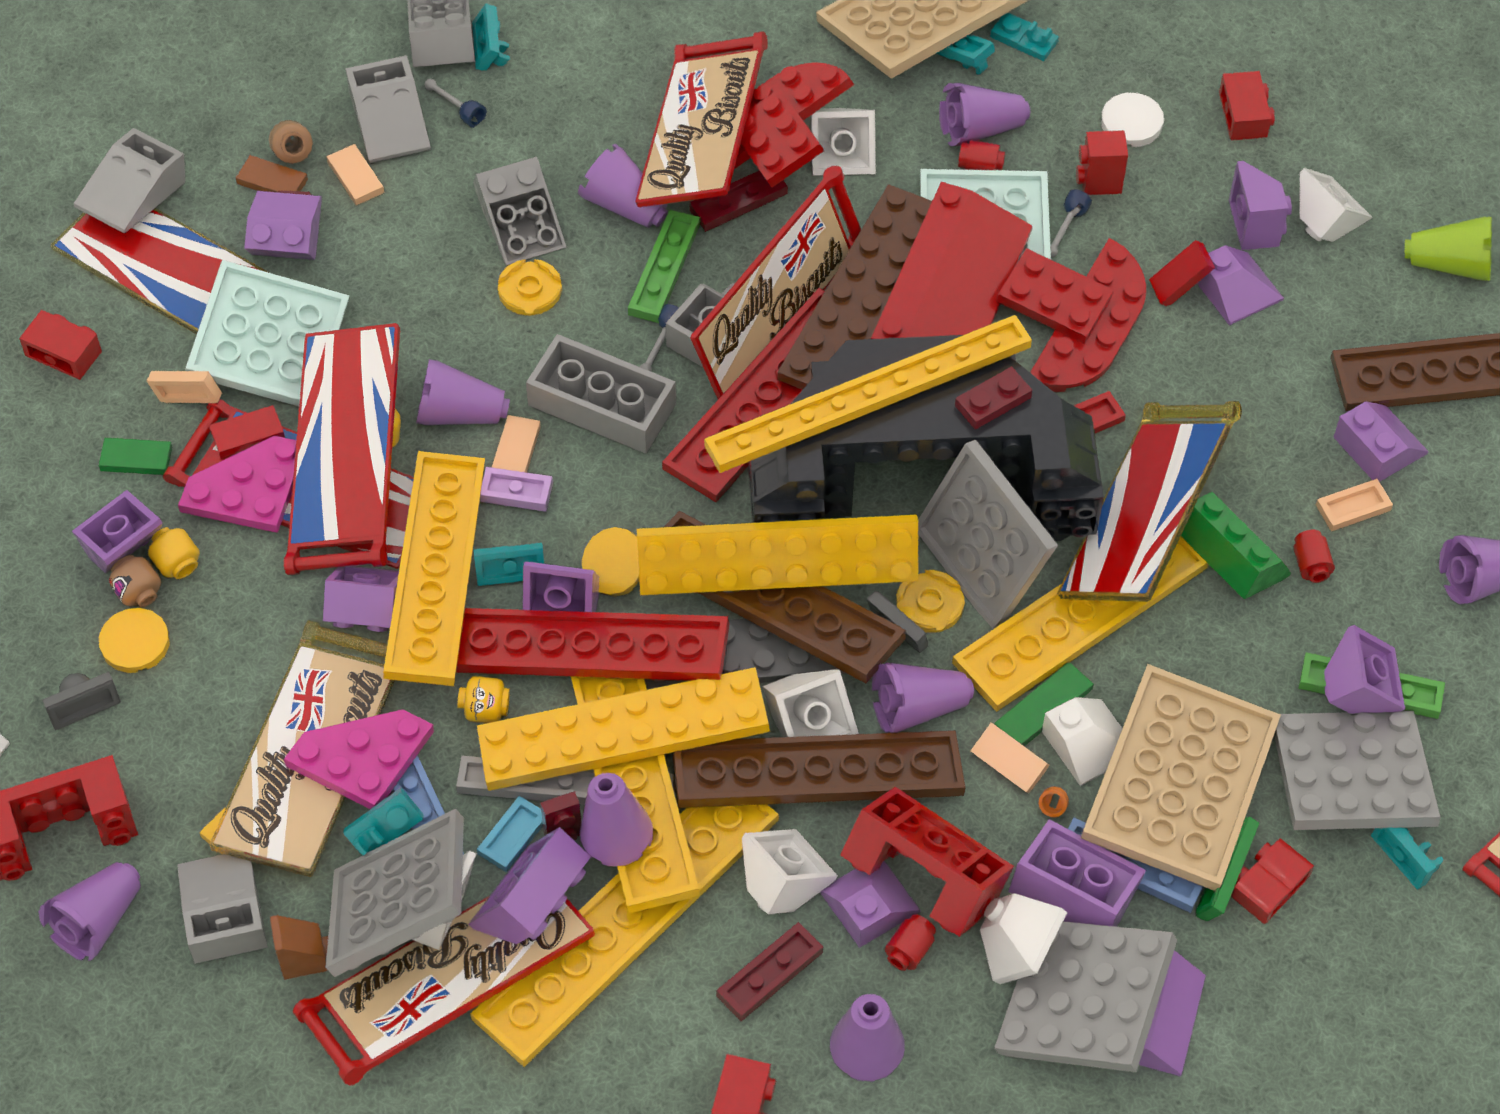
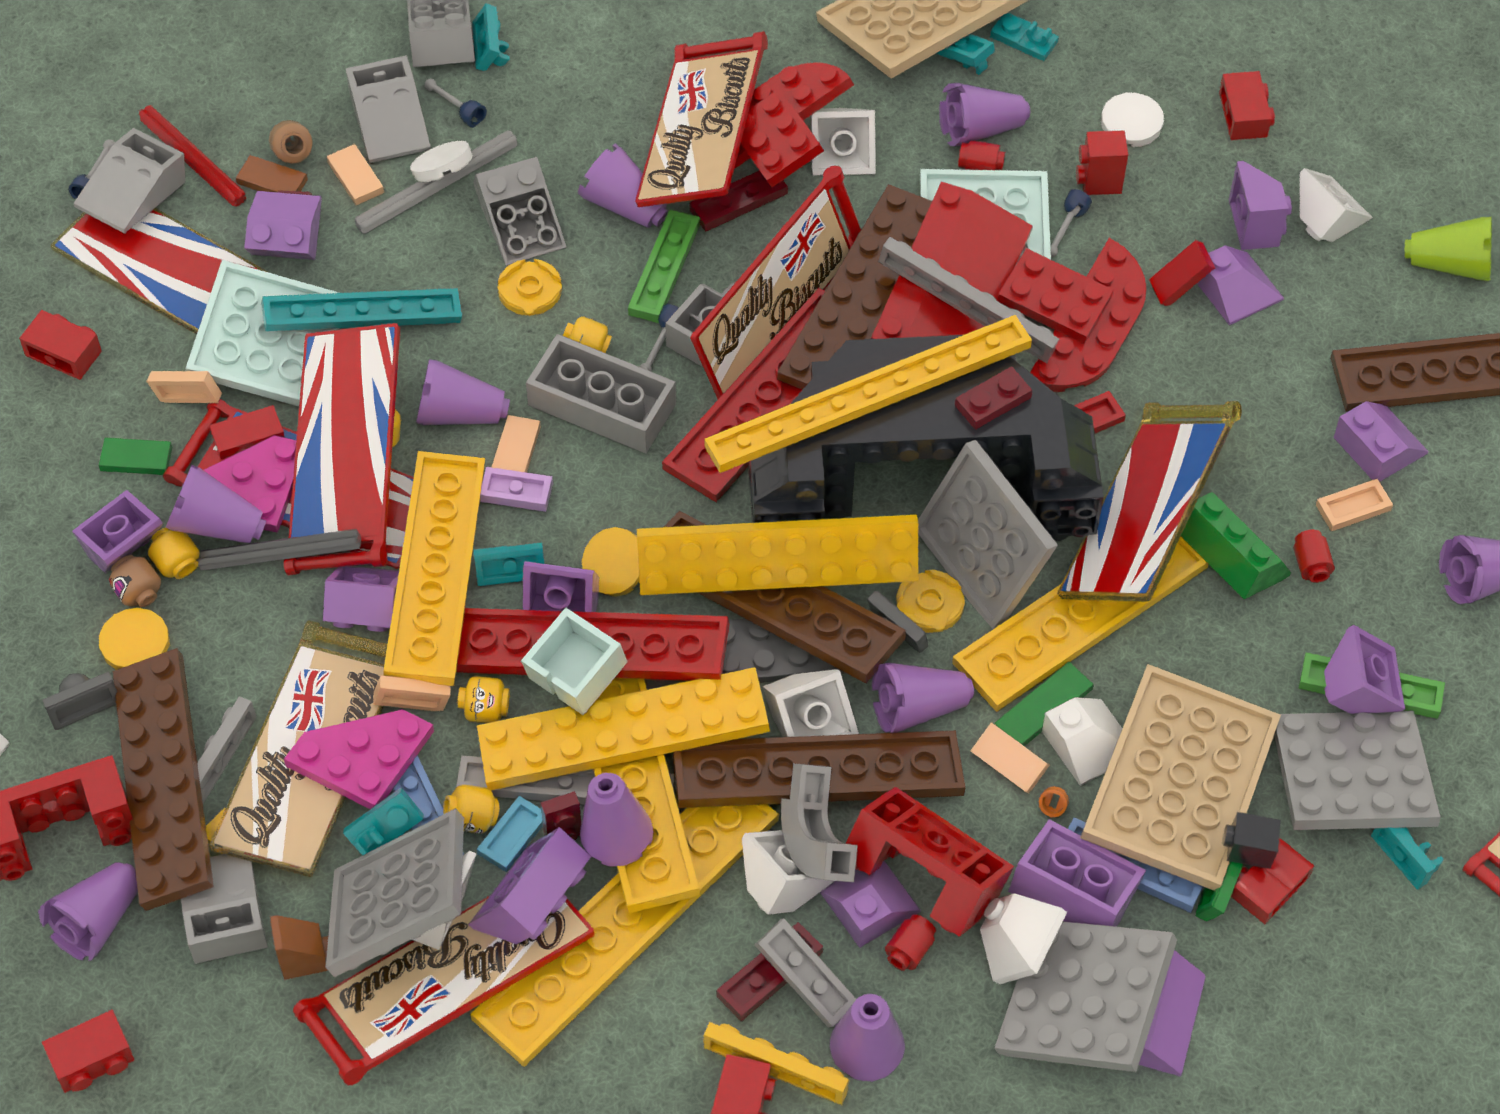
none -> red brick [42,1009,135,1093]
none -> hinge [68,139,115,199]
none -> reddish brown plate [112,648,214,911]
none -> red axle [139,105,246,207]
none -> medium lavender cone [166,465,266,544]
none -> dark grey axle [196,529,361,570]
none -> light grey plate [197,696,257,803]
none -> teal plate [261,288,462,331]
none -> light grey axle [355,130,518,234]
none -> light nougat tile [373,675,450,711]
none -> white tile [410,141,472,182]
none -> yellow head [443,784,499,834]
none -> light aqua piece [521,608,627,715]
none -> yellow head [563,316,612,353]
none -> yellow plate [704,1022,849,1105]
none -> light grey plate [754,918,856,1028]
none -> light grey arch [781,763,858,882]
none -> light grey plate [878,237,1059,363]
none -> black brick [1222,812,1281,869]

